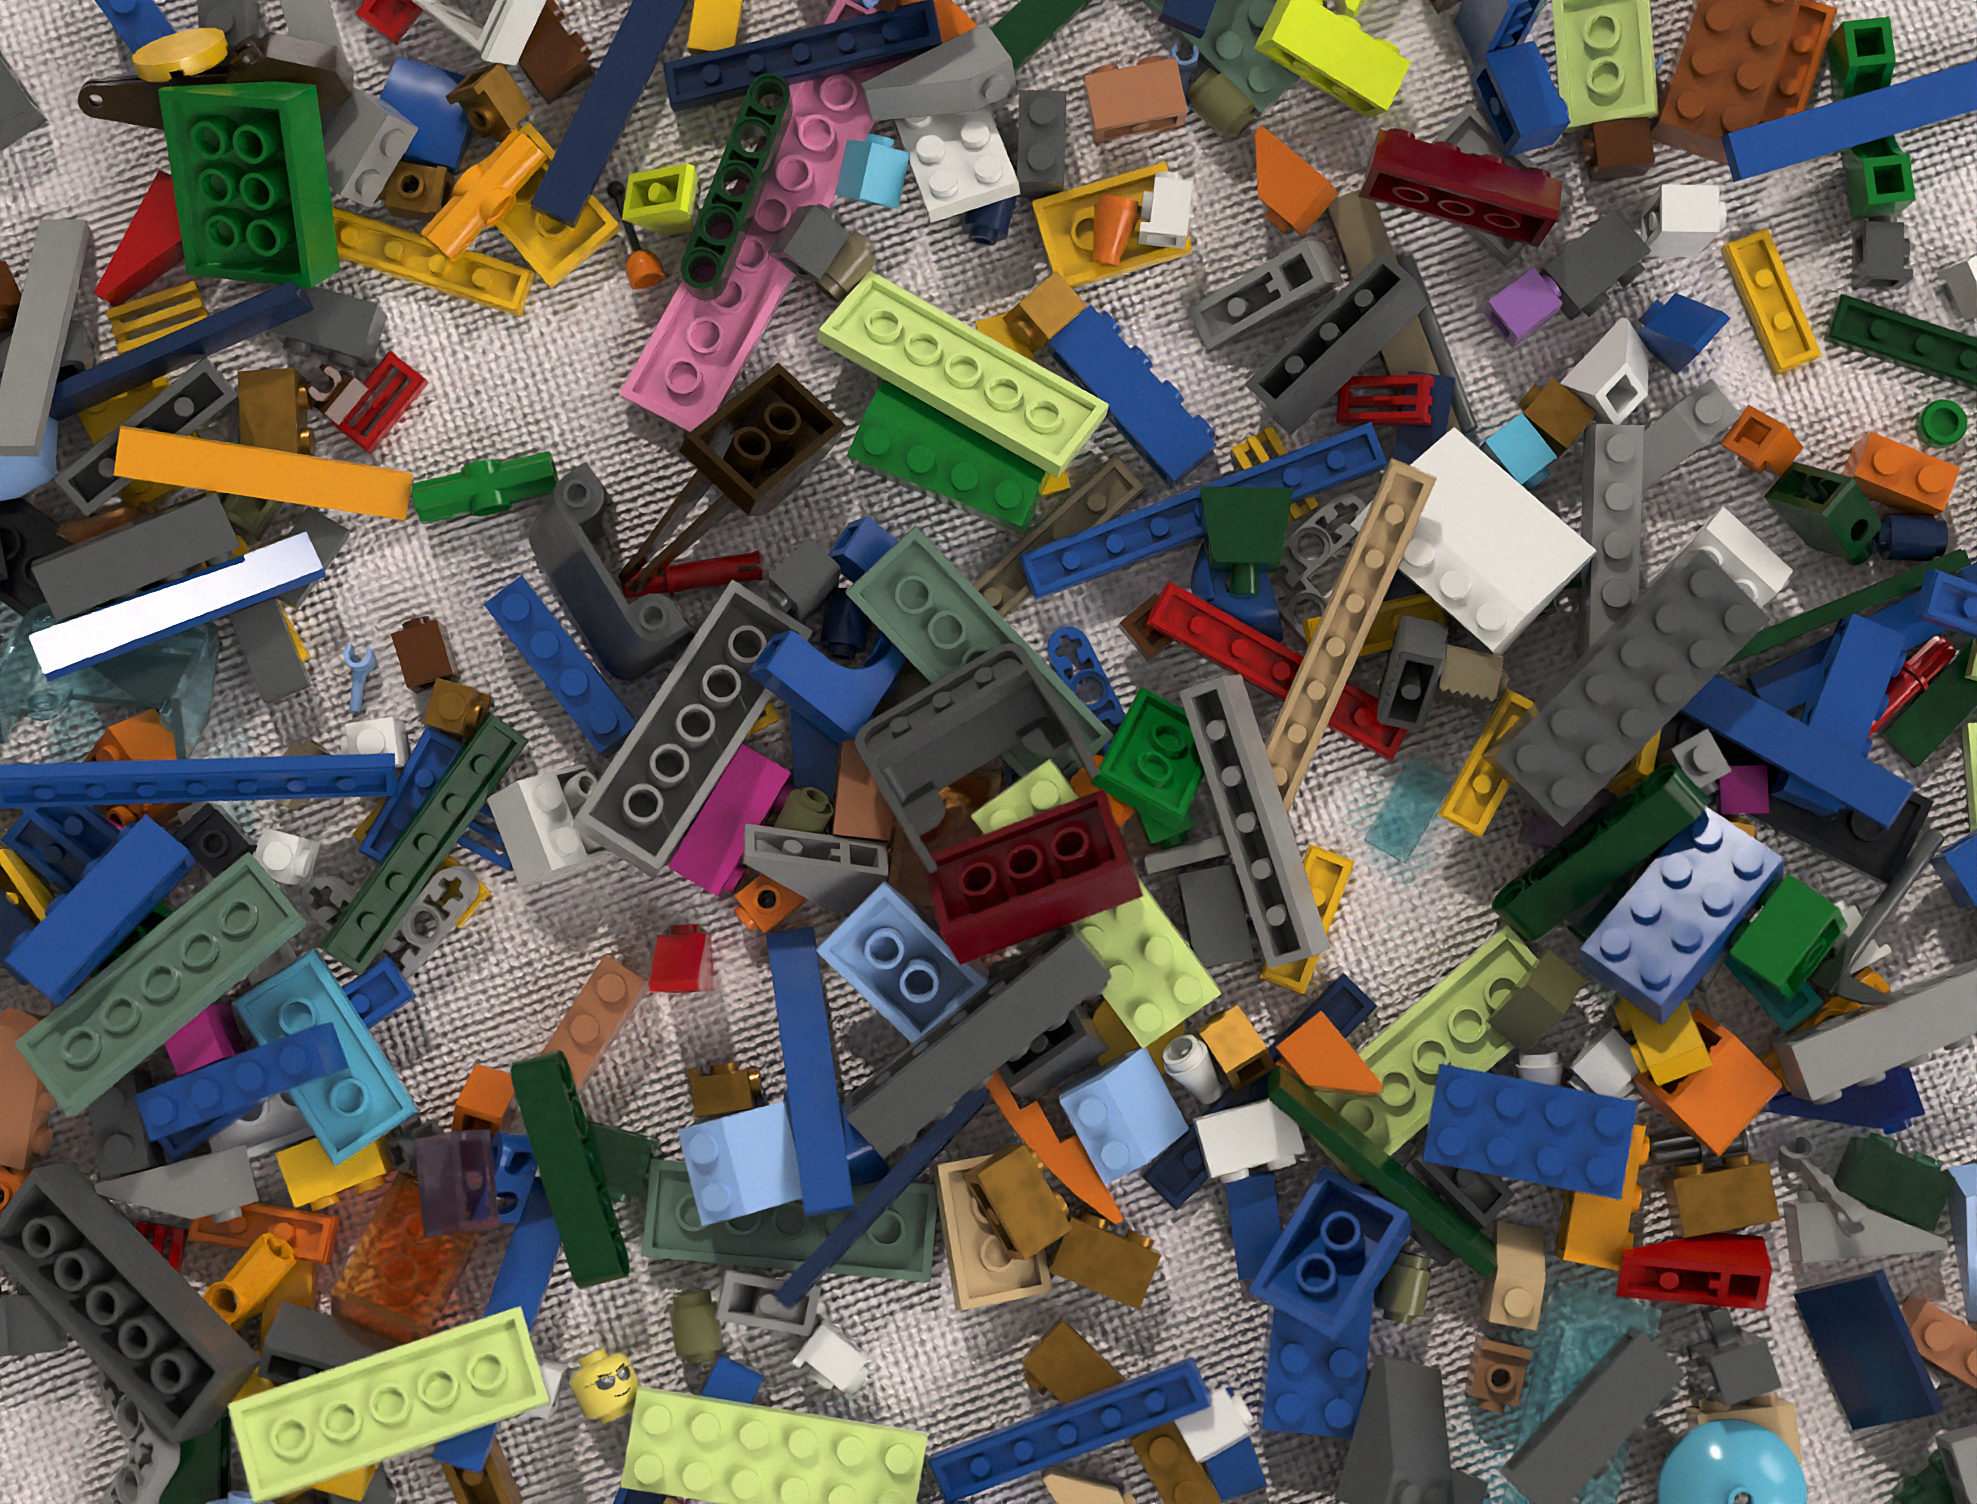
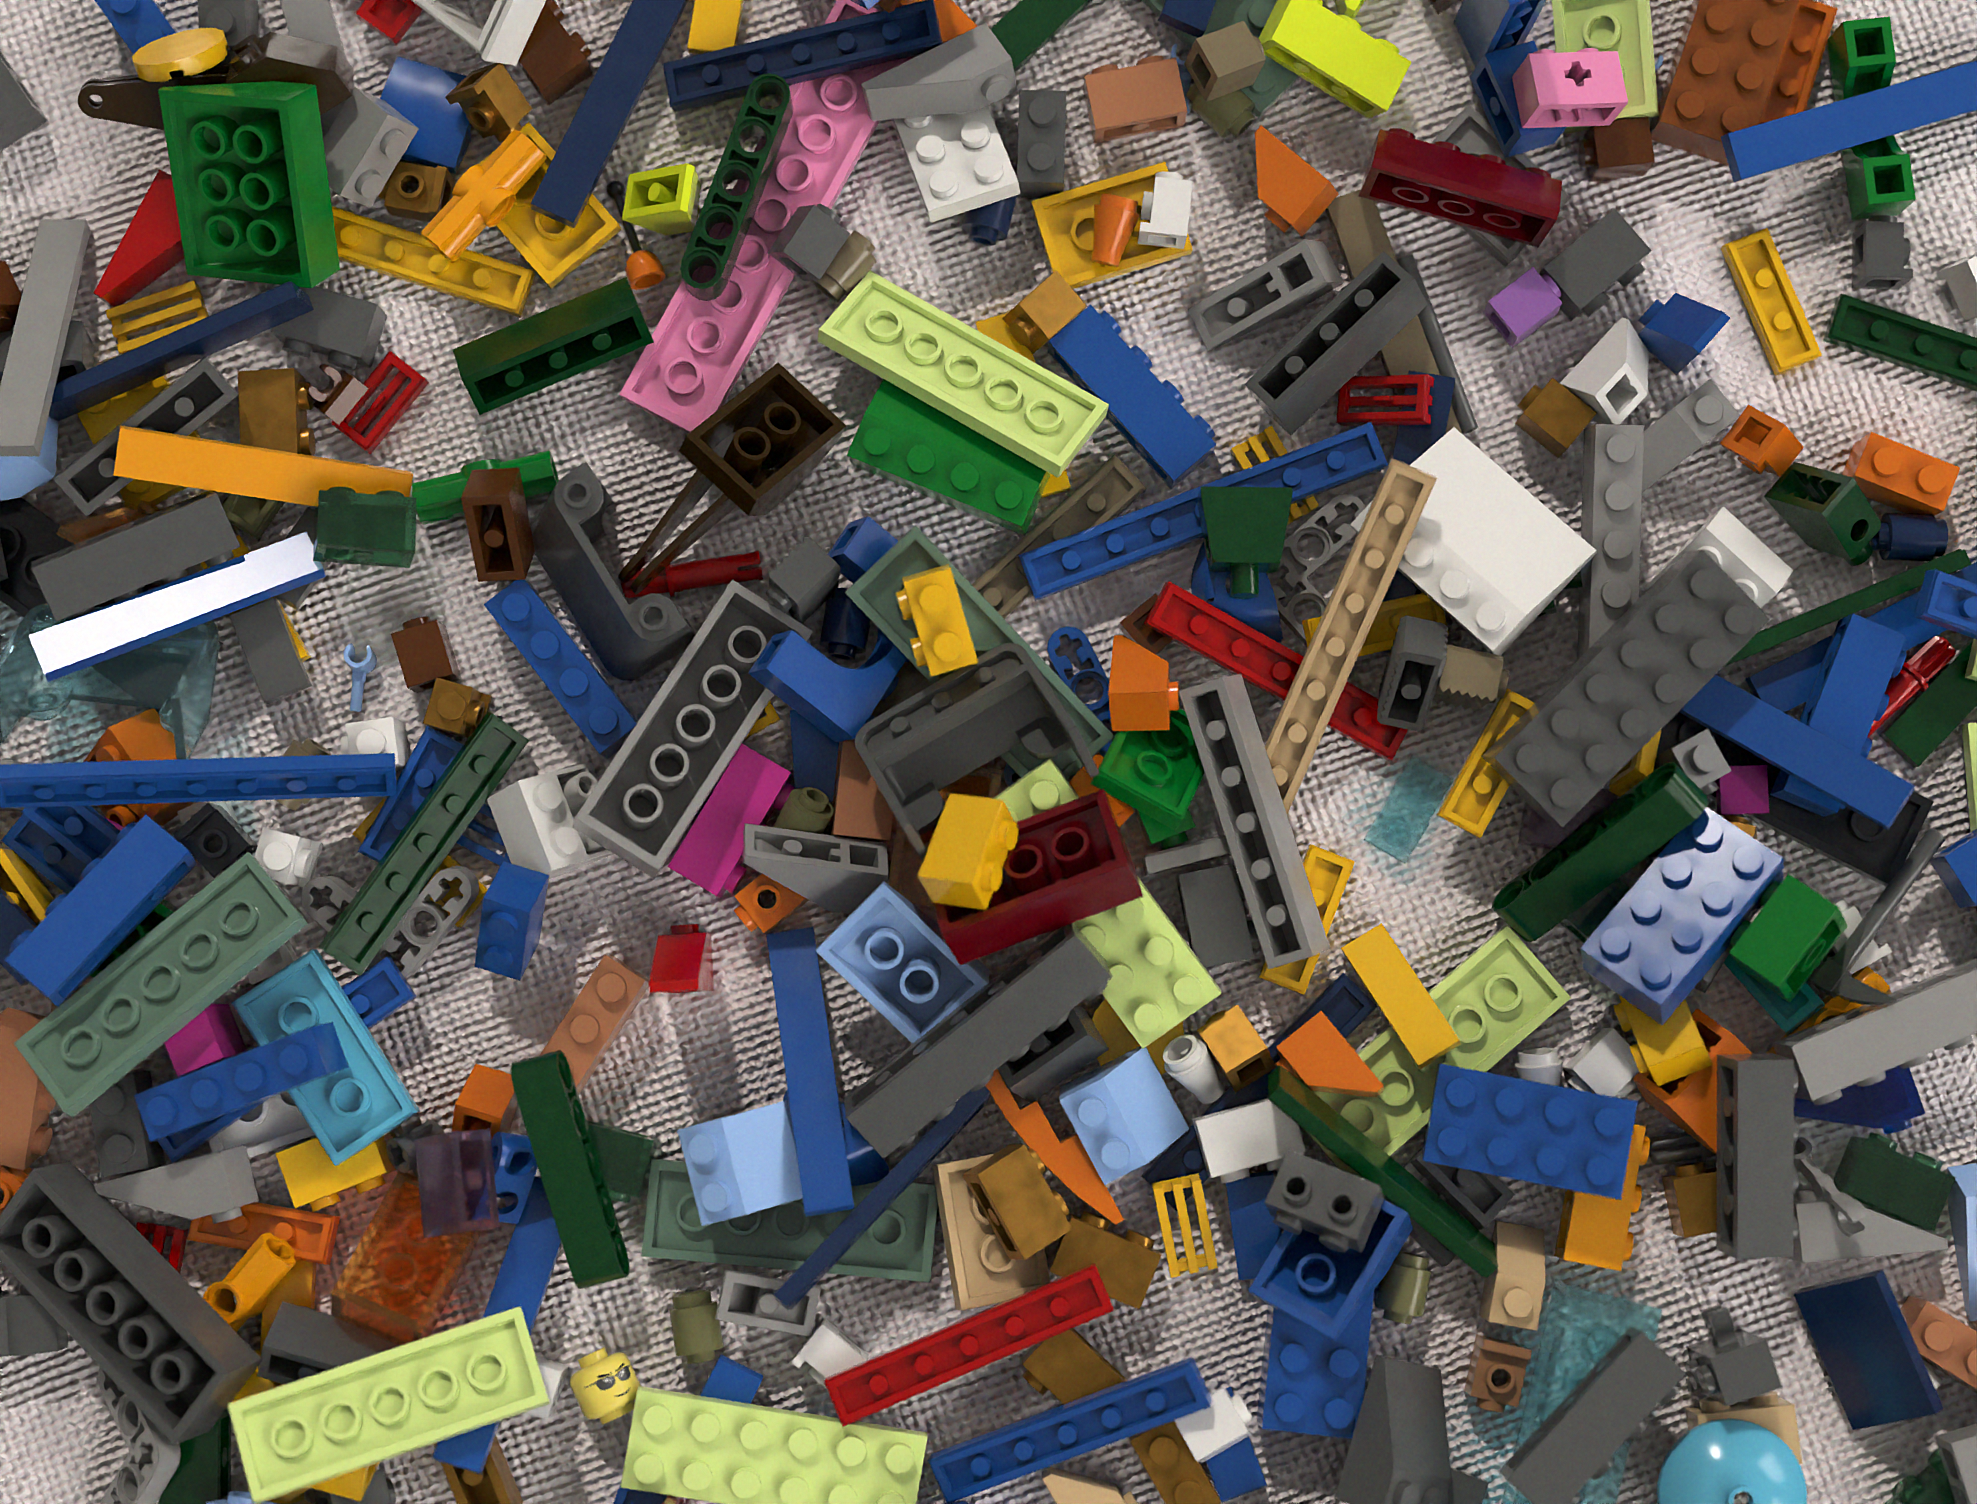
pearl gold brick [688,1061,763,1117] -> none
medium azure brick [835,133,910,209] -> none
medium azure brick [1479,413,1557,492] -> none
olive slope [1486,948,1585,1053] -> none
red slope [1616,1232,1772,1310] -> none
white brick [1640,184,1727,258] -> none
green tile [1915,399,1967,449] -> none
none -> clear green brick [313,487,416,568]
none -> dark green brick [453,277,654,415]
none -> reddish brown brick [461,468,535,582]
none -> blue brick [474,861,549,981]
none -> red tile [824,1263,1114,1427]
none -> yellow brick [896,564,978,676]
none -> yellow brick [917,794,1018,910]
none -> orange slope [1108,635,1180,731]
none -> yellow tile [1151,1173,1218,1278]
none -> dark tan brick [1184,21,1266,102]
none -> dark grey brick [1265,1149,1384,1253]
none -> yellow tile [1341,923,1461,1069]
none -> bright pink brick [1512,48,1628,128]
none -> dark grey brick [1717,1053,1799,1259]

